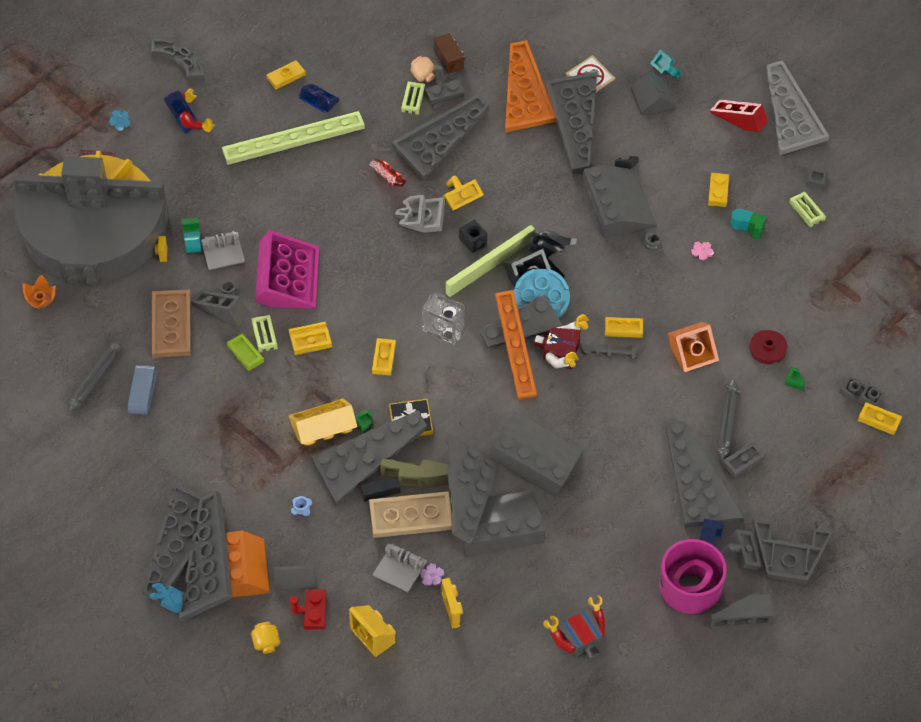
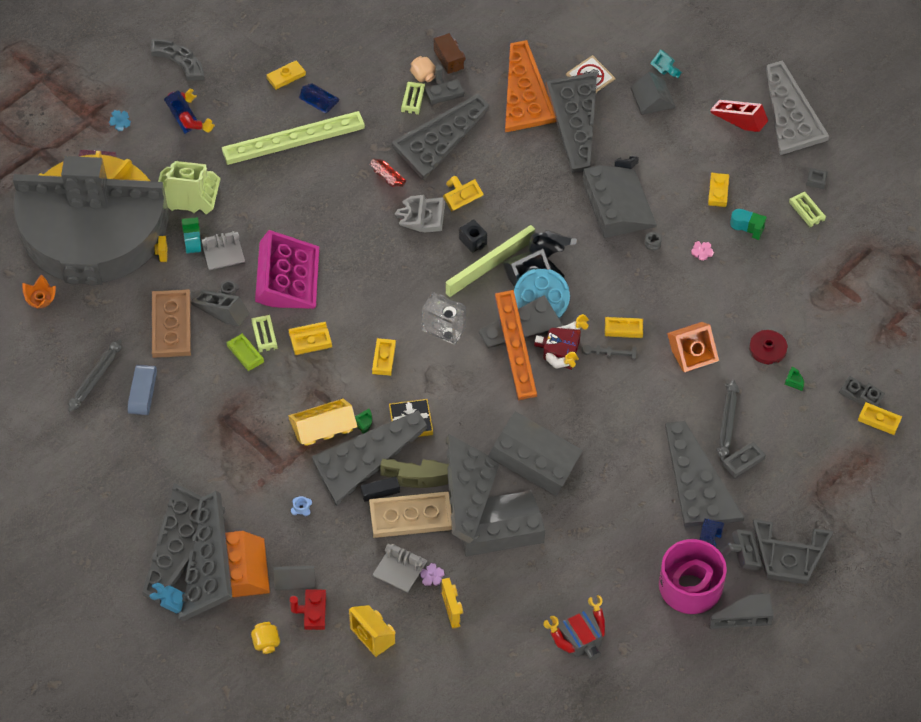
none -> yellowish green slope [158,161,221,214]

